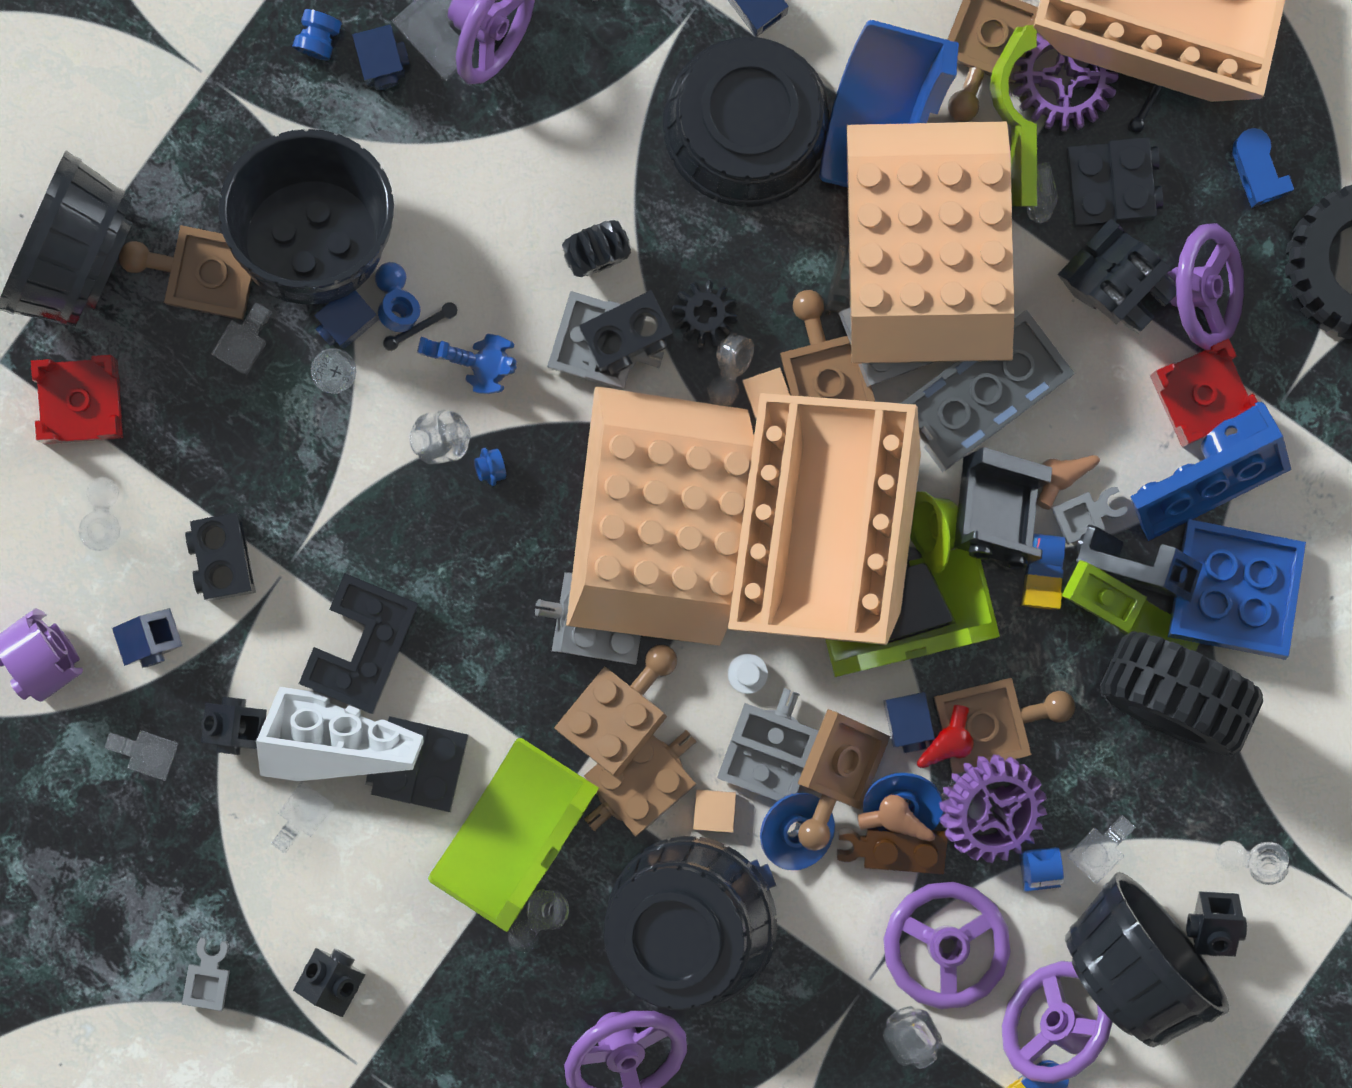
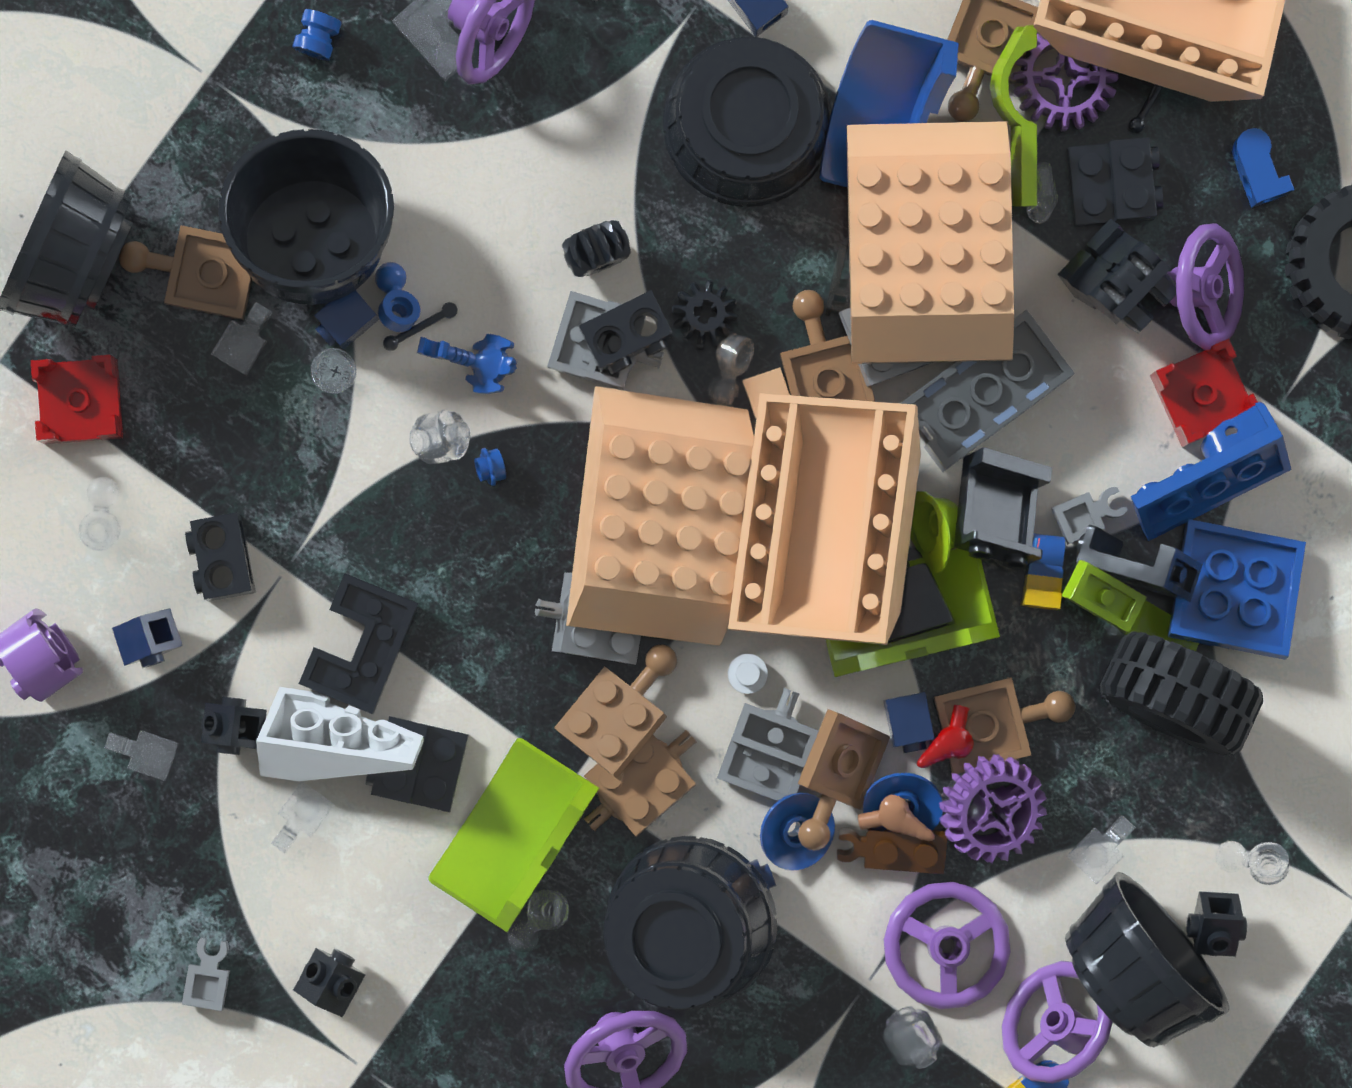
dark blue brick [352,24,410,90] -> none
light nougat tile [693,790,736,833] -> none
blue leg [1019,847,1064,892] -> none
nougat animal [1037,455,1100,510] -> none

